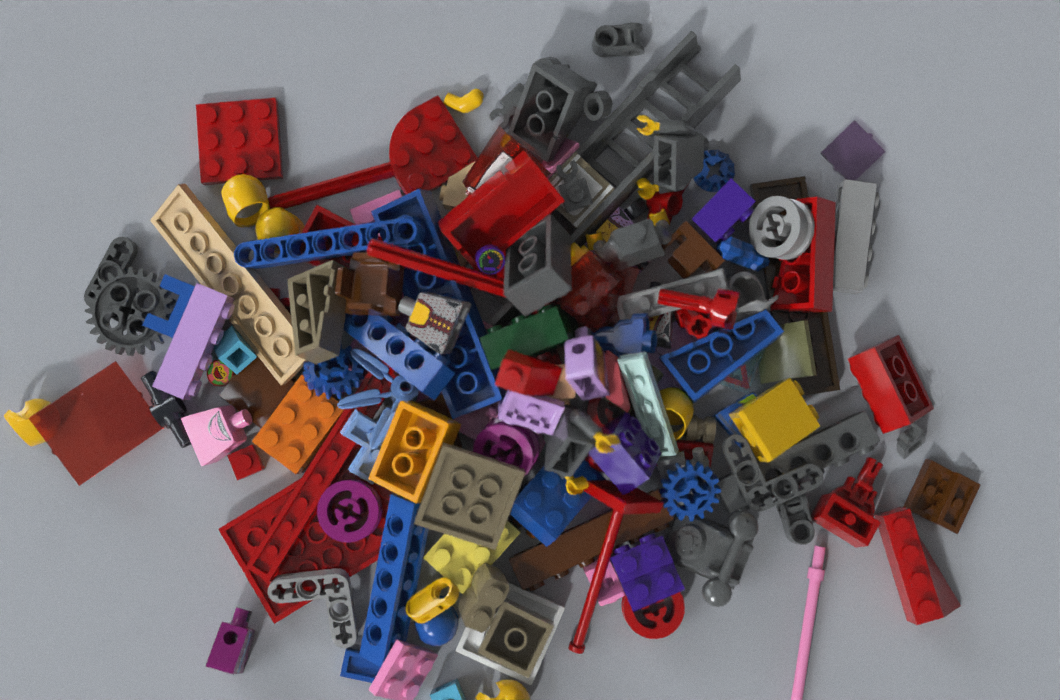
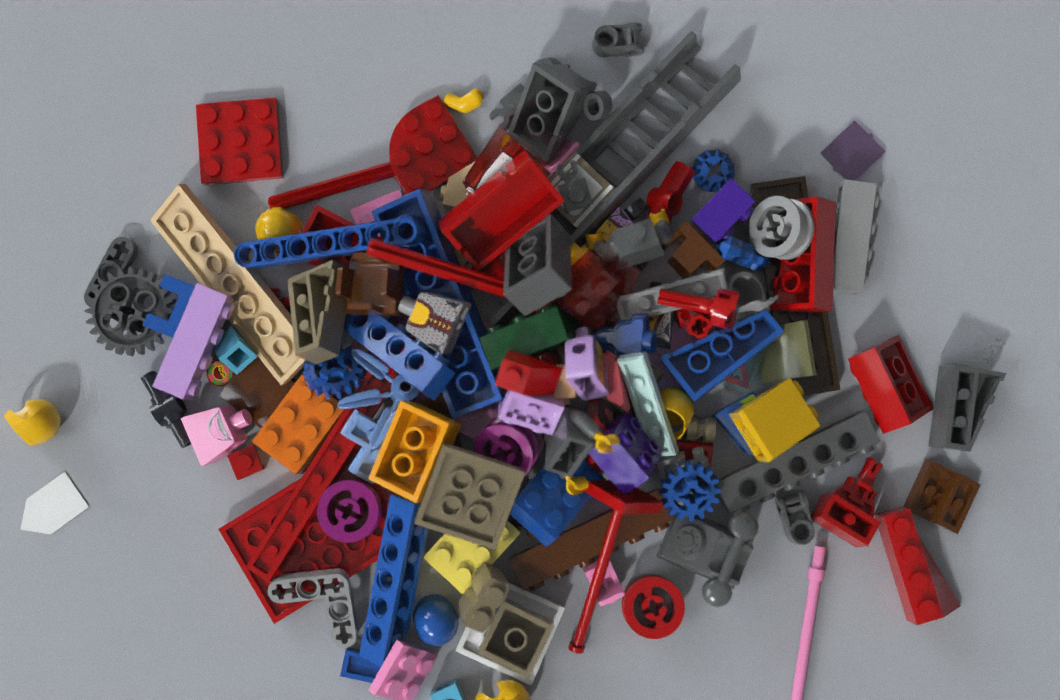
clear red piece [29,361,165,486] -> none
magenta torso [205,607,255,674] -> none
yellow helmet [221,174,270,228] -> none
yellow piece [406,578,459,623] -> none
tile [475,245,505,275] -> none
dark purple plate [610,533,685,612] -> none
dark grey torso [636,115,710,199] -> none
dark grey beam [722,434,824,512] -> none
dark grey plate [897,422,926,459] -> none
none -> white sticker [21,472,89,534]
none -> dark grey wedge [928,364,1007,452]

